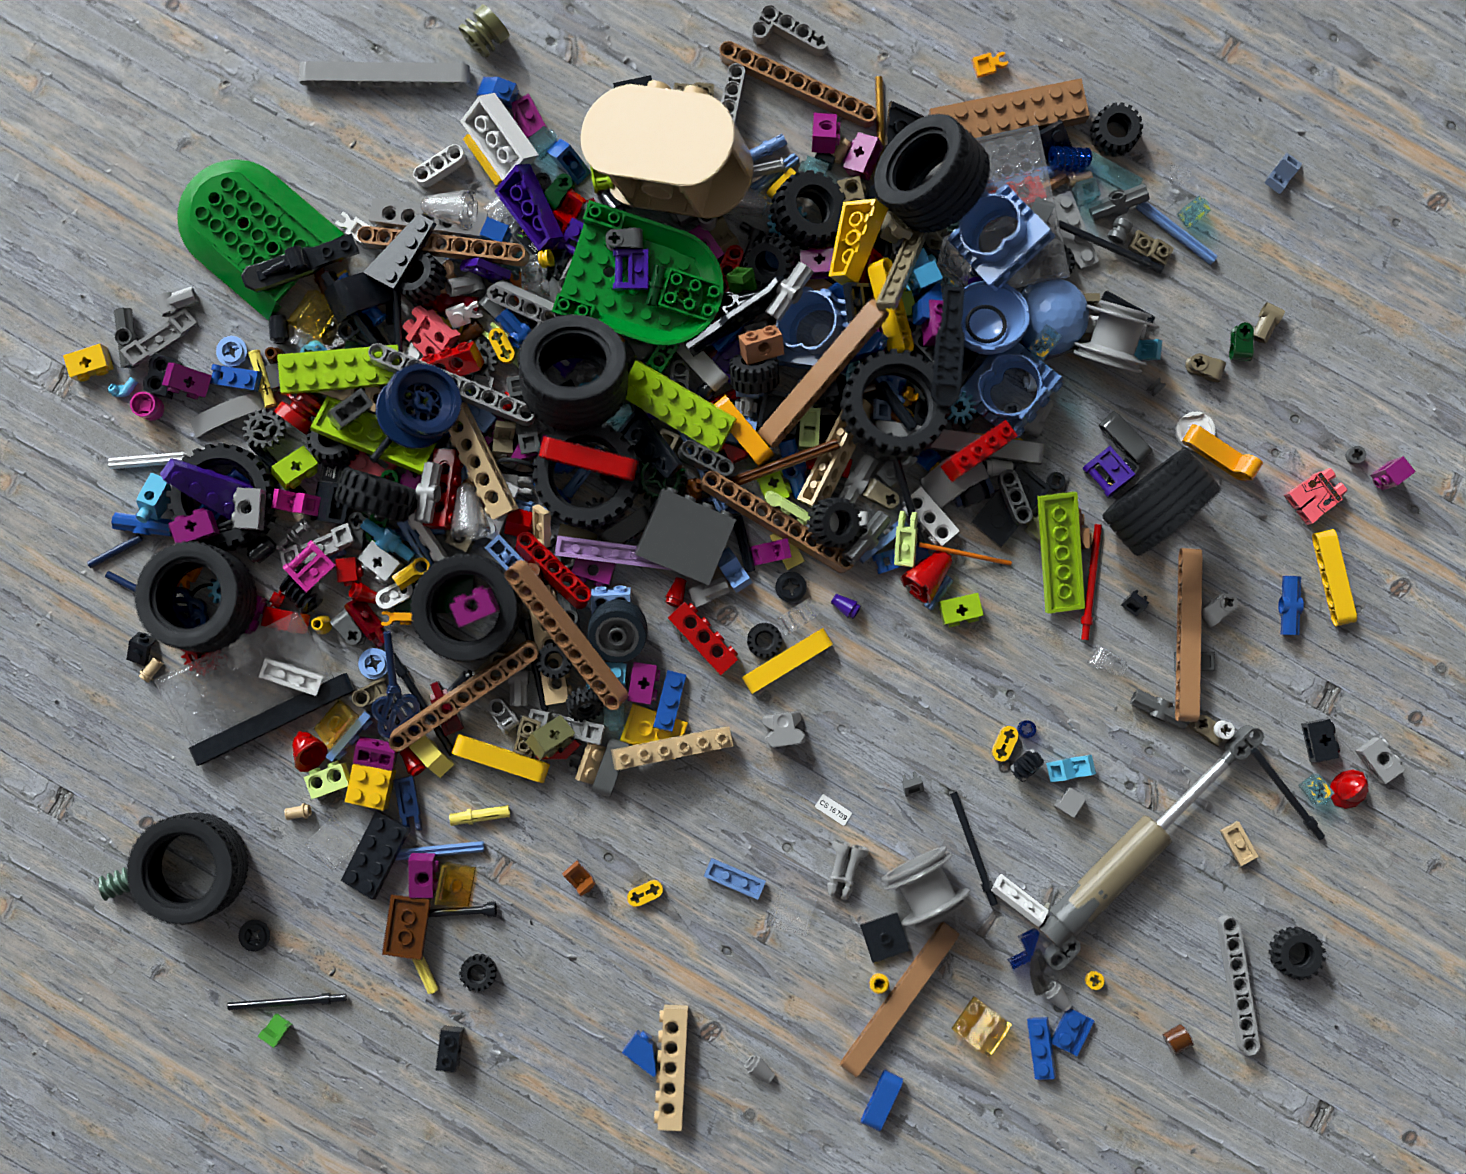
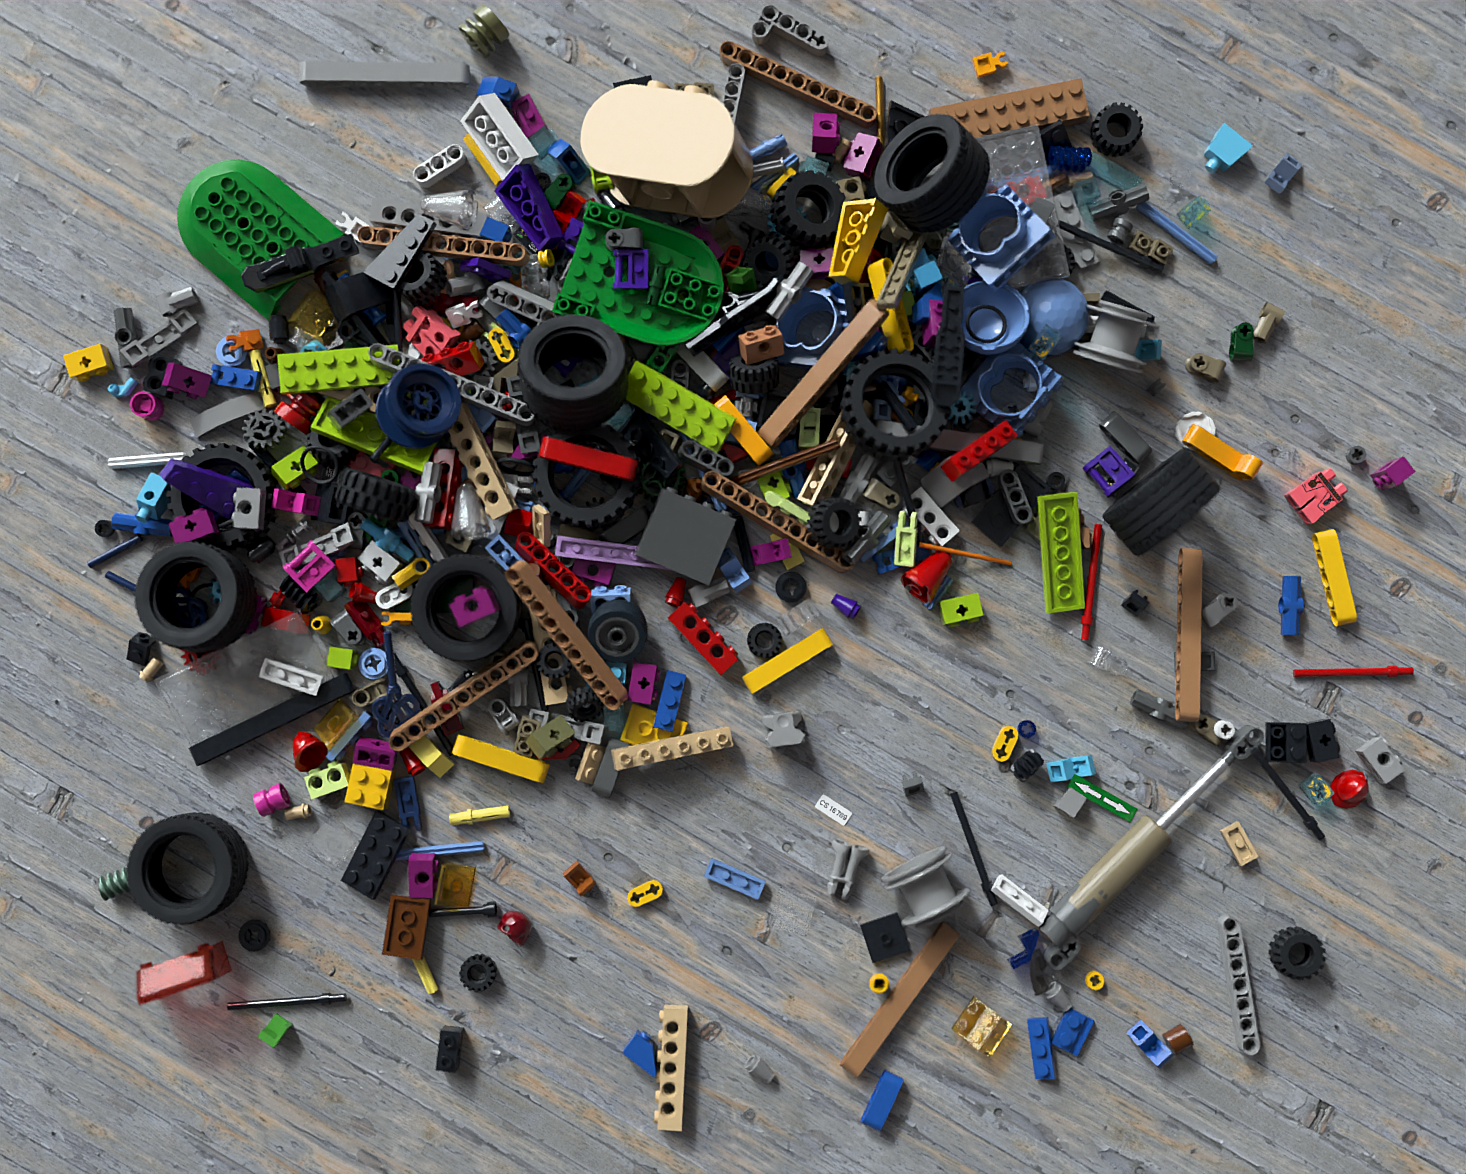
none -> black bush [95,520,115,537]
none -> clear red windscreen [136,941,232,1006]
none -> orange plate [226,329,264,352]
none -> dark pink wheel [253,783,291,817]
none -> black tyre [300,445,340,485]
none -> clear light blue brick [315,572,347,603]
none -> lime brick [327,647,359,670]
none -> dark tan slope [492,358,519,394]
none -> dark red helmet [497,910,532,946]
none -> green sticker [1068,774,1137,822]
none -> blue slope [1127,1020,1174,1069]
none -> medium azure torso [1204,123,1253,174]
none -> black slope [1265,722,1306,763]
none -> red bar [1293,666,1414,677]

